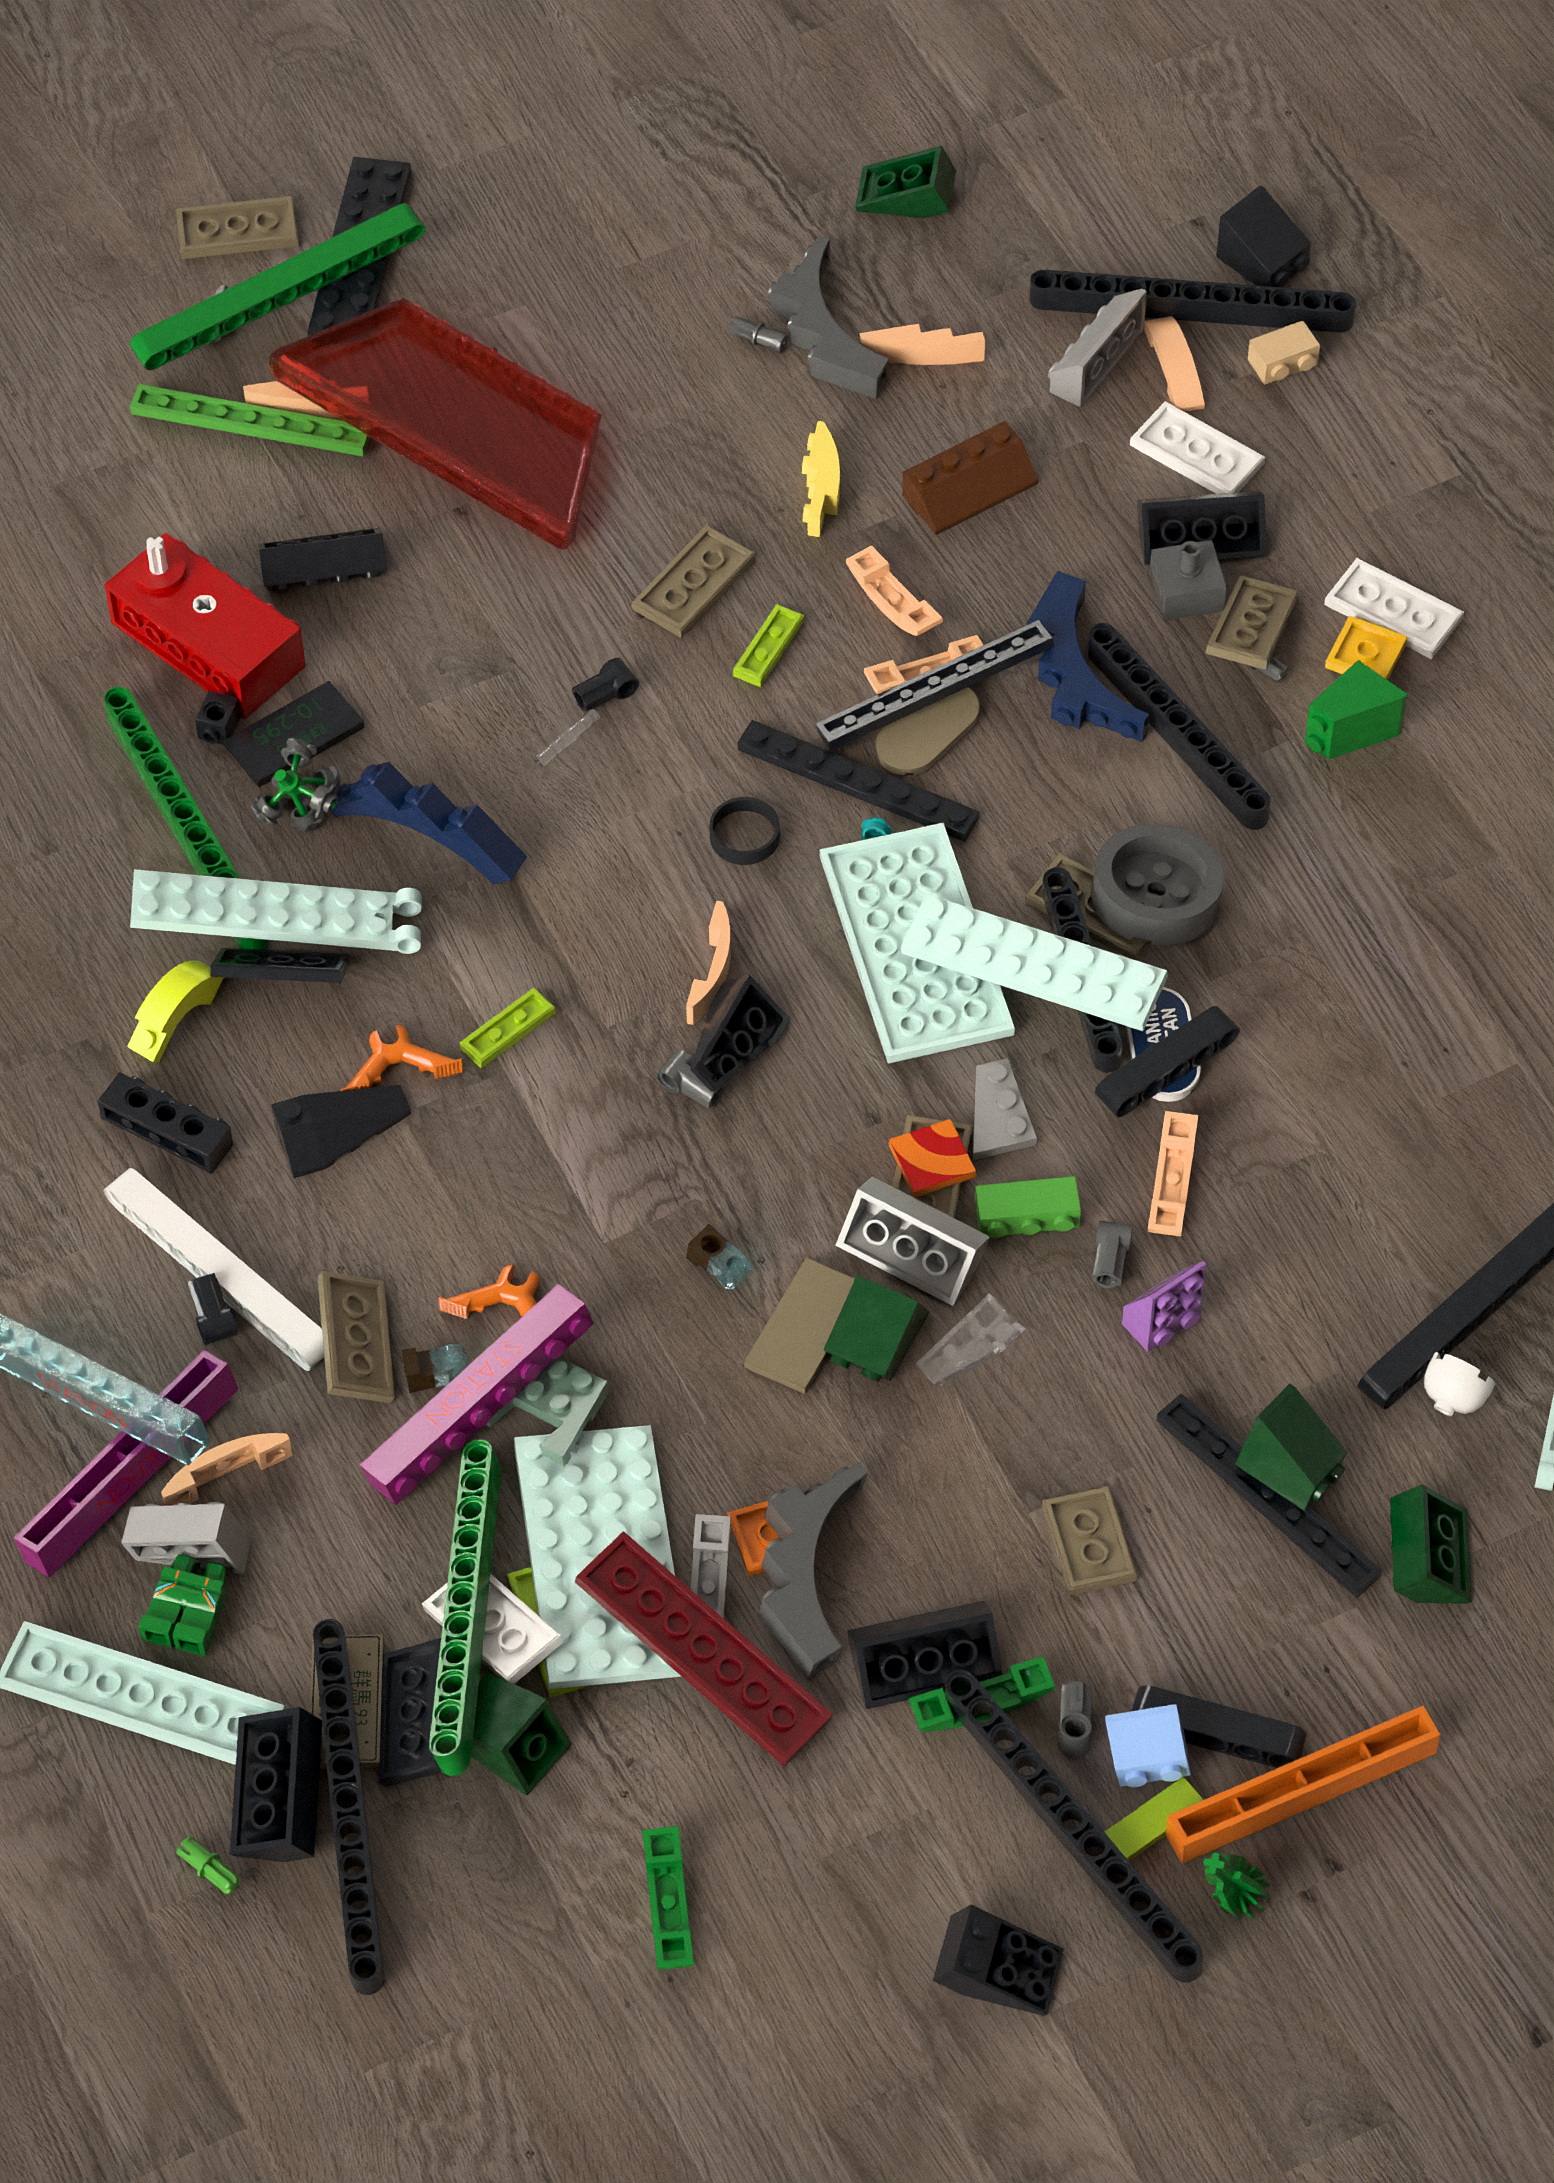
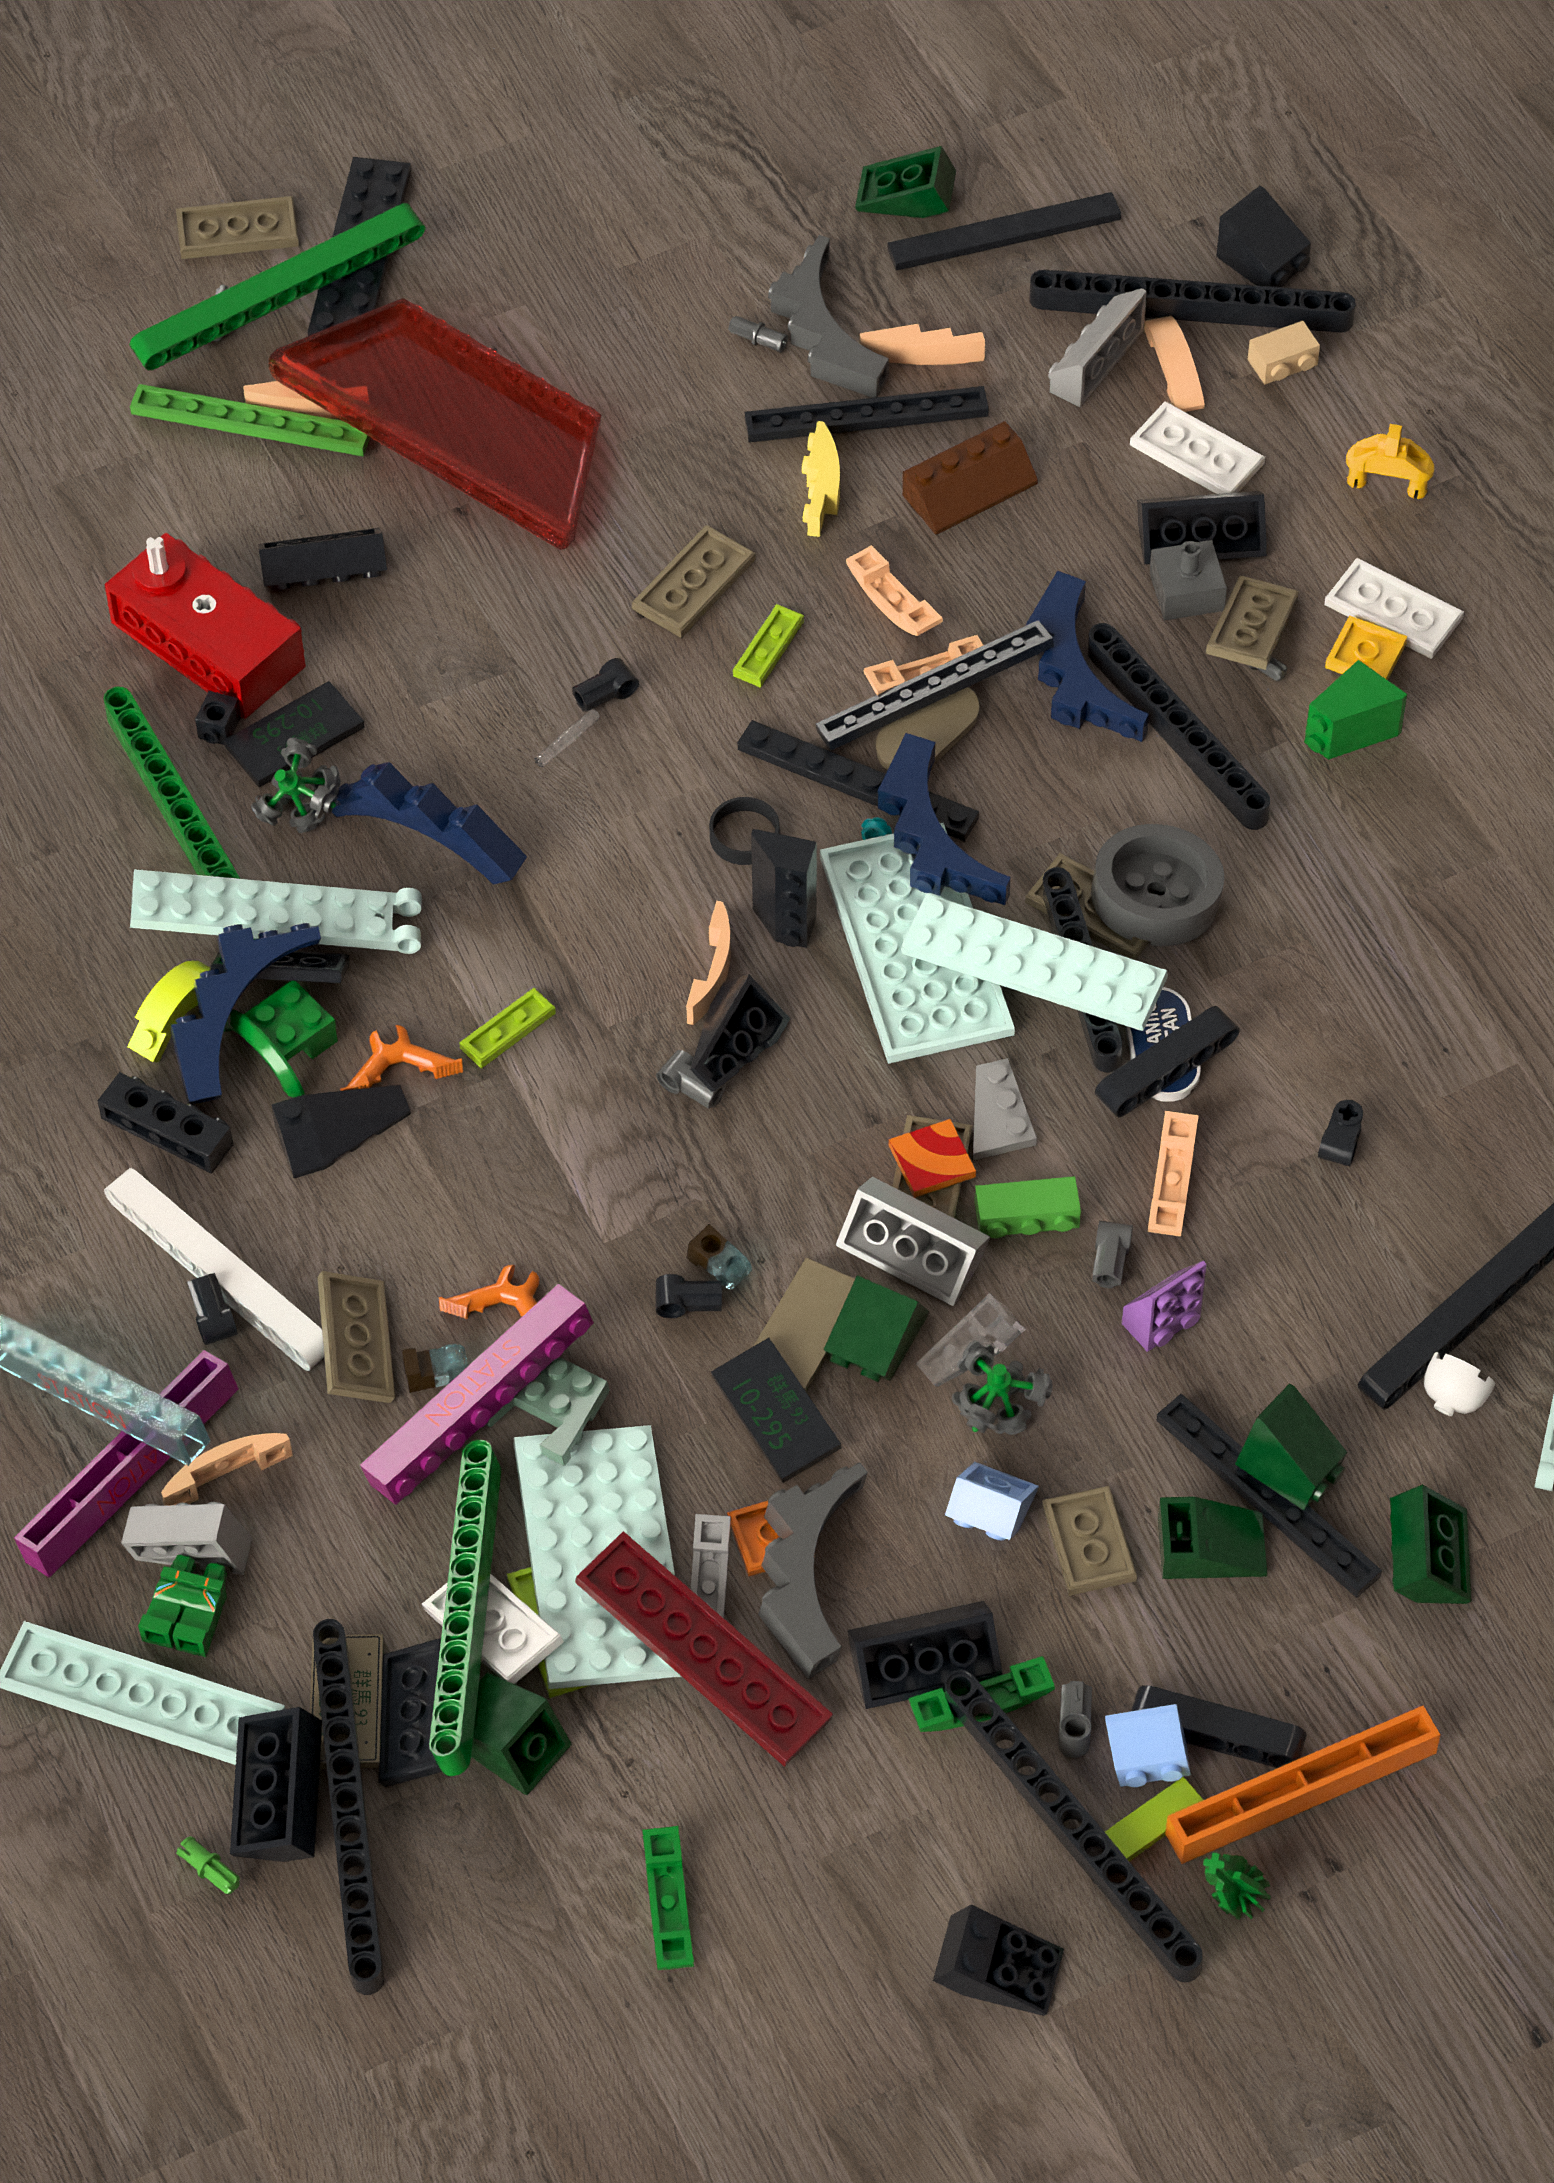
none -> dark blue arch [170,923,321,1105]
none -> green piece [224,981,338,1098]
none -> black piece [655,1274,722,1319]
none -> black tile [711,1337,842,1483]
none -> black plate [744,386,989,443]
none -> black slope [751,829,817,948]
none -> dark blue arch [878,733,1011,905]
none -> black tile [887,192,1121,271]
none -> slope [945,1462,1038,1540]
none -> dark grey plant [952,1341,1052,1435]
none -> dark green slope [1158,1497,1267,1579]
none -> black piece [1318,1099,1363,1167]
none -> yellow connector [1346,424,1434,499]

